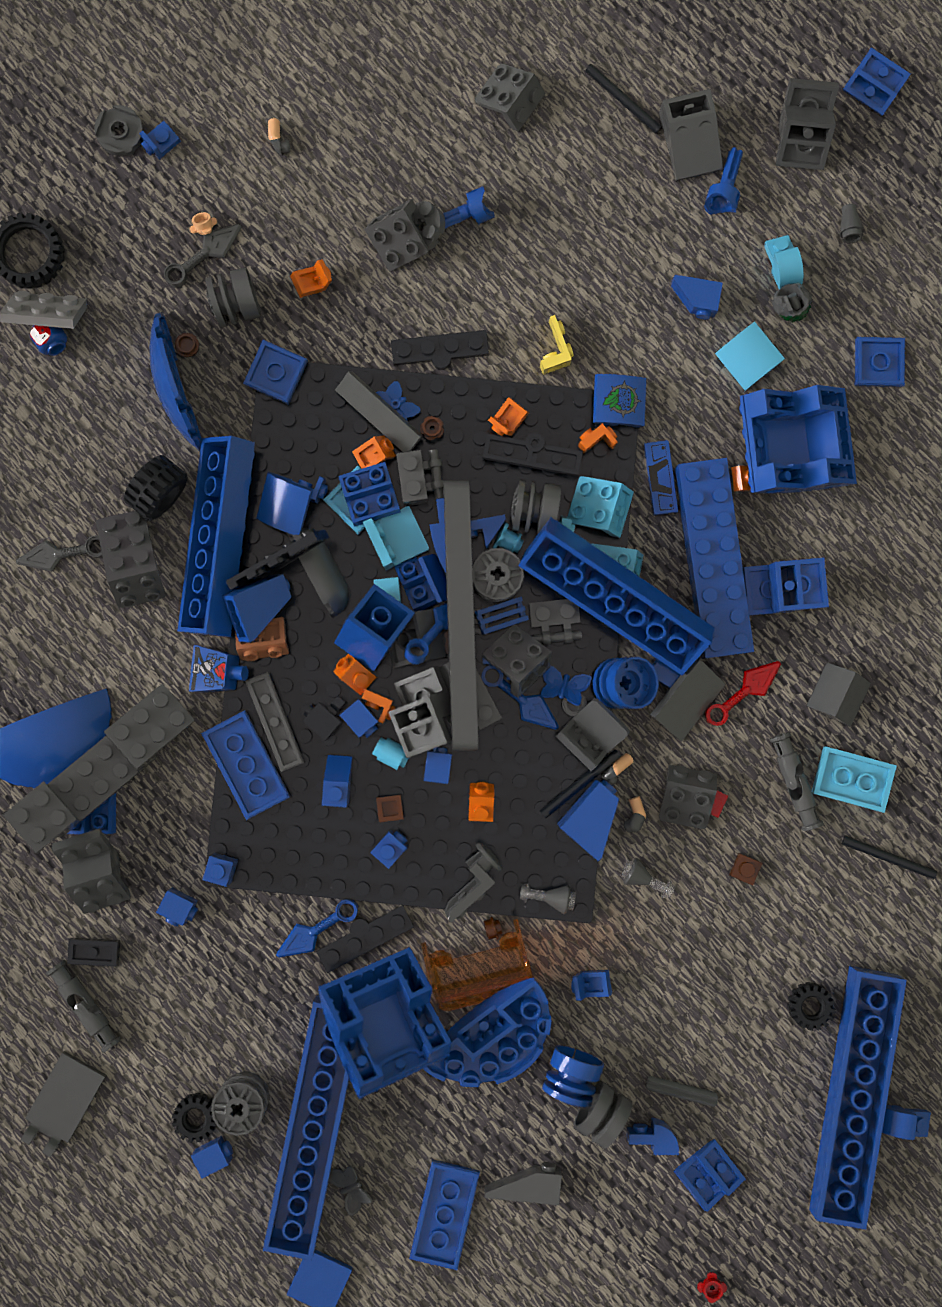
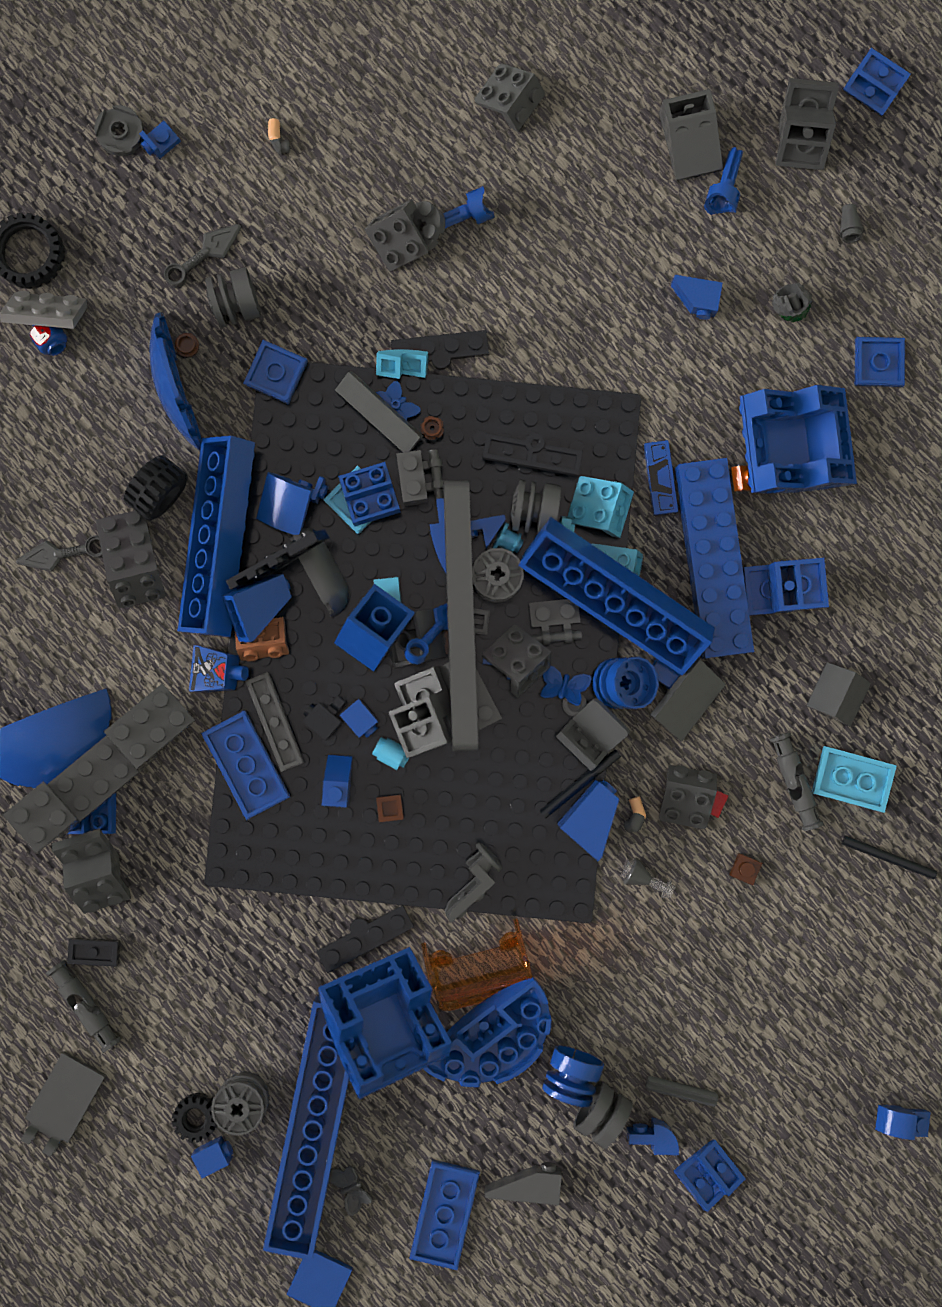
blue brick [156,888,199,926] -> none
light nougat plate [190,212,217,235] -> none
blue brick [202,853,238,887] -> none
blue piece [276,899,358,958] -> none
orange bracket [290,259,332,298] -> none
orange bracket [333,654,377,696] -> none
orange bracket [352,435,396,469] -> none
orange bracket [362,689,396,723] -> none
medium azure bracket [363,506,429,570] -> none
blue bracket [370,830,408,869] -> none
blue slope [394,557,437,612] -> none
blue slope [418,554,447,605] -> none
blue brick [424,747,452,784] -> none
orange bracket [468,782,494,822] -> none
blue tile [475,596,529,635] -> none
blue piece [481,665,559,730] -> none
reddish brown plate [483,916,502,940] -> none
orange bracket [488,397,529,436] -> none
piece [520,883,576,915] -> none
light yellow bracket [540,315,574,375] -> none
blue bracket [571,970,612,1001] -> none
orange bracket [578,423,618,454] -> none
black bar [585,64,662,134] -> none
blue slope [593,374,646,428] -> none
arm [601,753,633,785] -> none
red plate [697,1272,727,1303] -> none
red piece [705,661,781,726] -> none
medium azure slope [715,321,785,391] -> none
medium azure brick [765,235,804,289] -> none
black tyre [787,982,836,1031] -> none
blue brick [809,966,907,1230] -> none
none -> medium azure slope [376,350,428,379]

